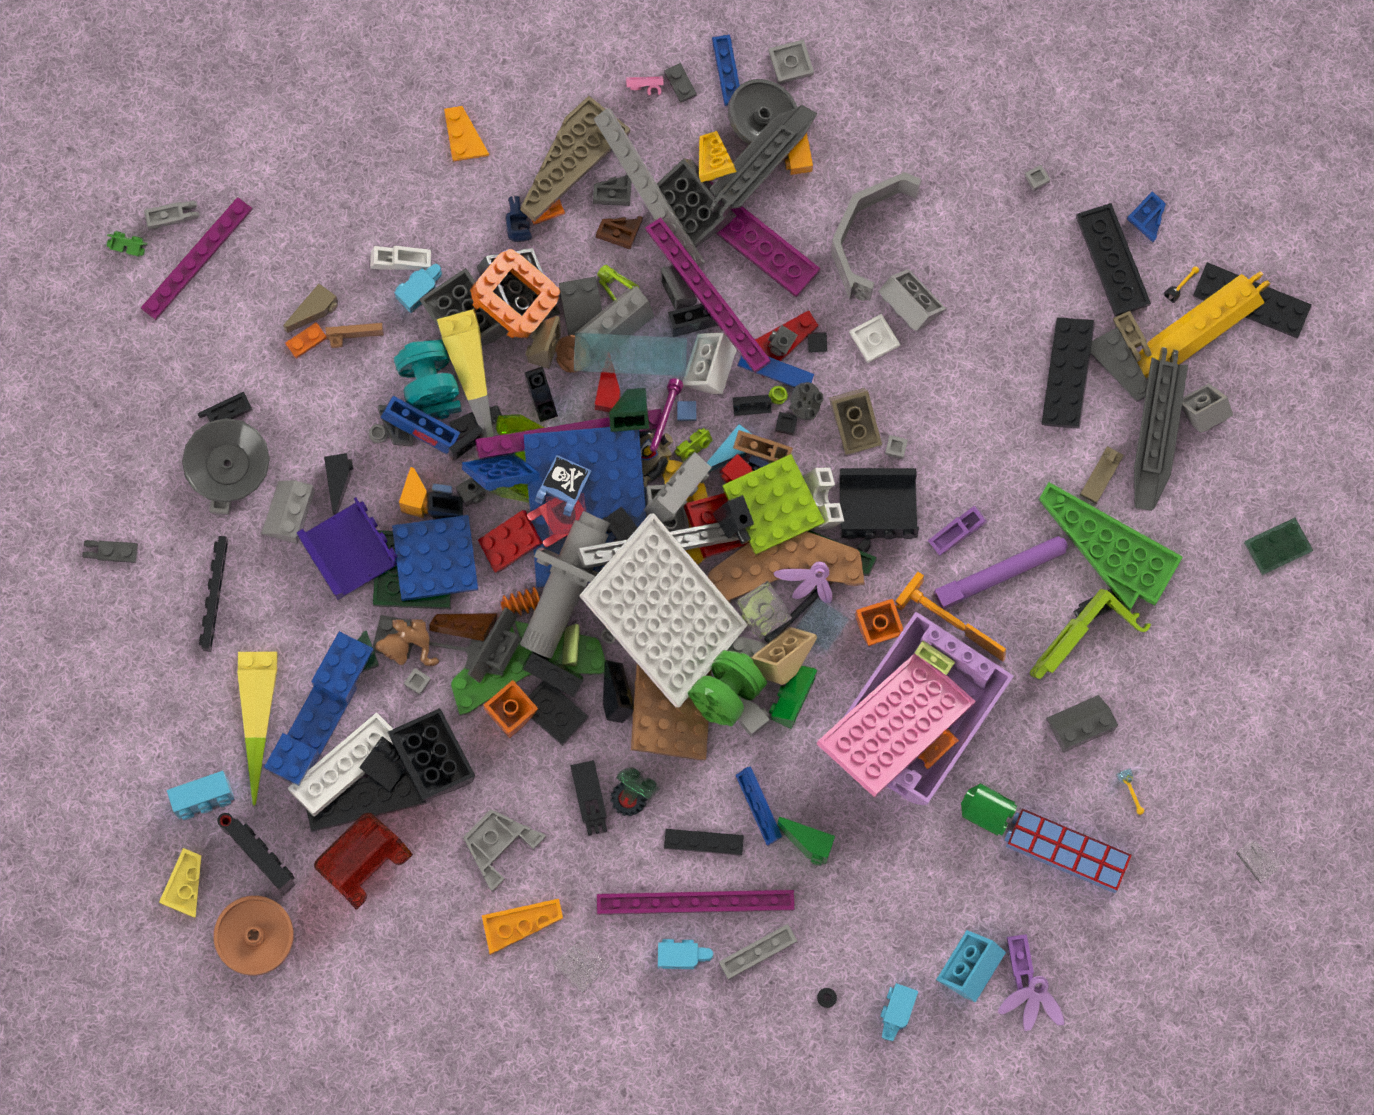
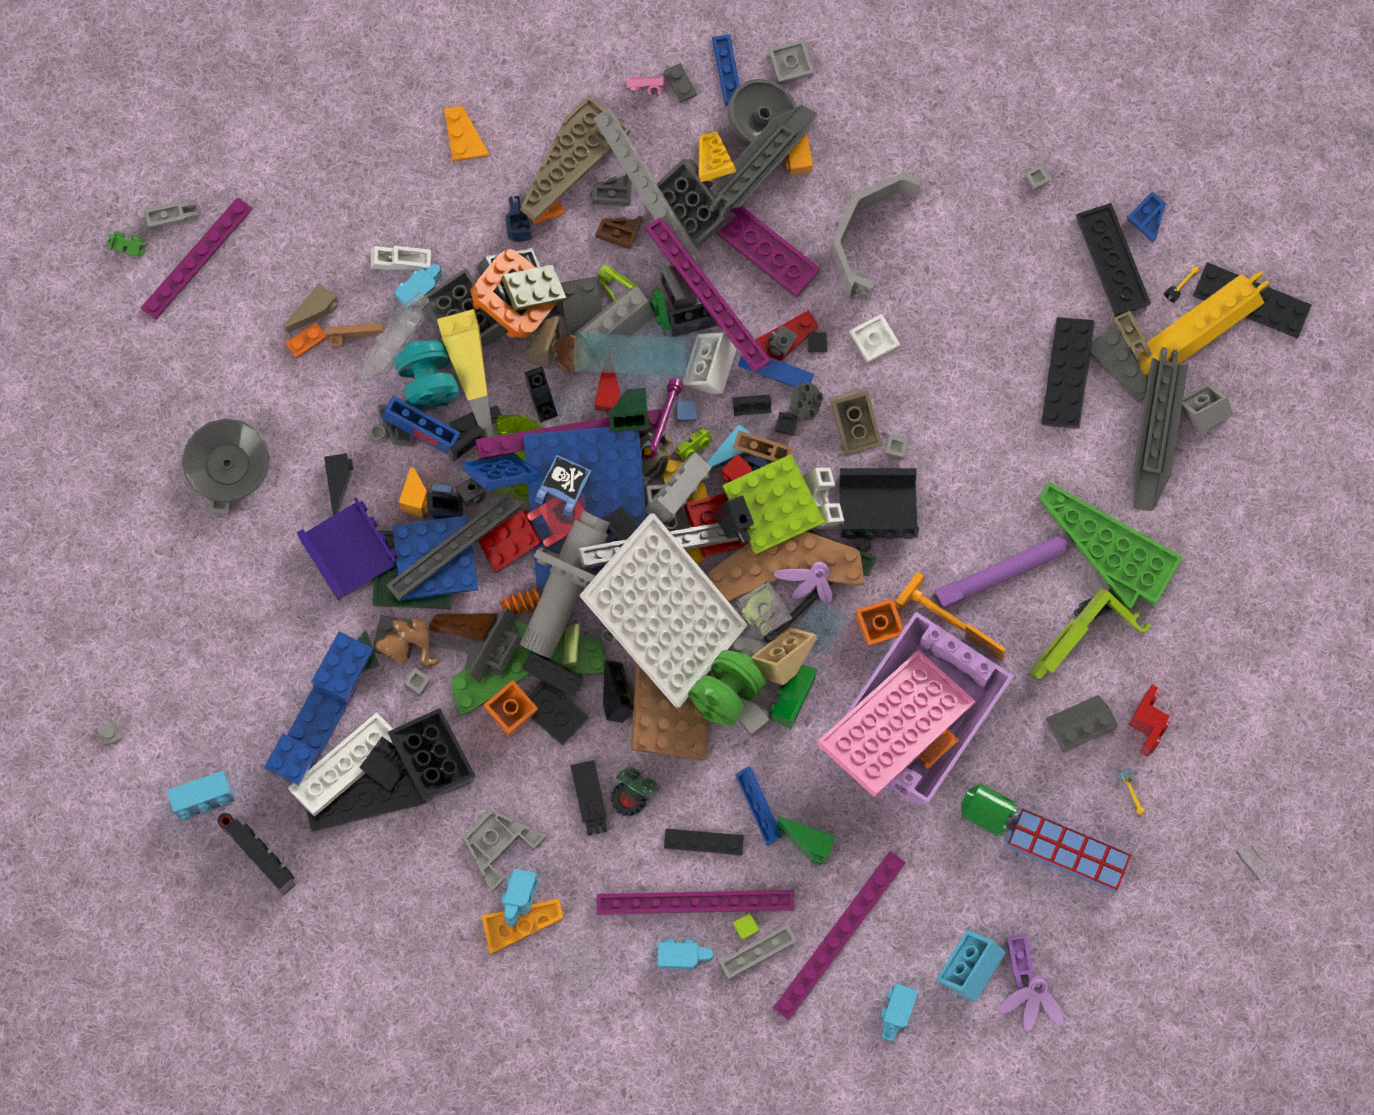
dark grey hinge [82,540,138,563] -> none
light yellow wing [159,848,201,918] -> none
black hinge [198,392,252,422] -> none
black plate [199,536,228,652] -> none
nougat dish [214,896,294,976] -> none
light yellow plate [237,652,278,806] -> none
light grey slope [261,480,315,544] -> none
clear red windscreen [314,813,413,910] -> none
teal plate [423,400,462,419] -> none
lime plate [769,386,788,405] -> none
black plate [817,988,837,1008] -> none
light grey slope [878,269,946,331] -> none
yellowish green slope [914,641,955,675] -> none
medium lavender slope [928,506,988,556] -> none
dark tan hinge [1080,446,1124,504] -> none
clear green plate [1244,518,1313,576] -> none
none -> light grey plate [97,721,122,747]
none -> clear hinge [360,292,430,382]
none -> dark grey plate [386,492,521,601]
none -> plate [501,265,566,311]
none -> medium azure hinge [501,869,539,927]
none -> green hinge [649,288,671,331]
none -> lime tile [733,913,760,940]
none -> magenta plate [773,851,906,1020]
none -> red bracket [1128,684,1170,756]

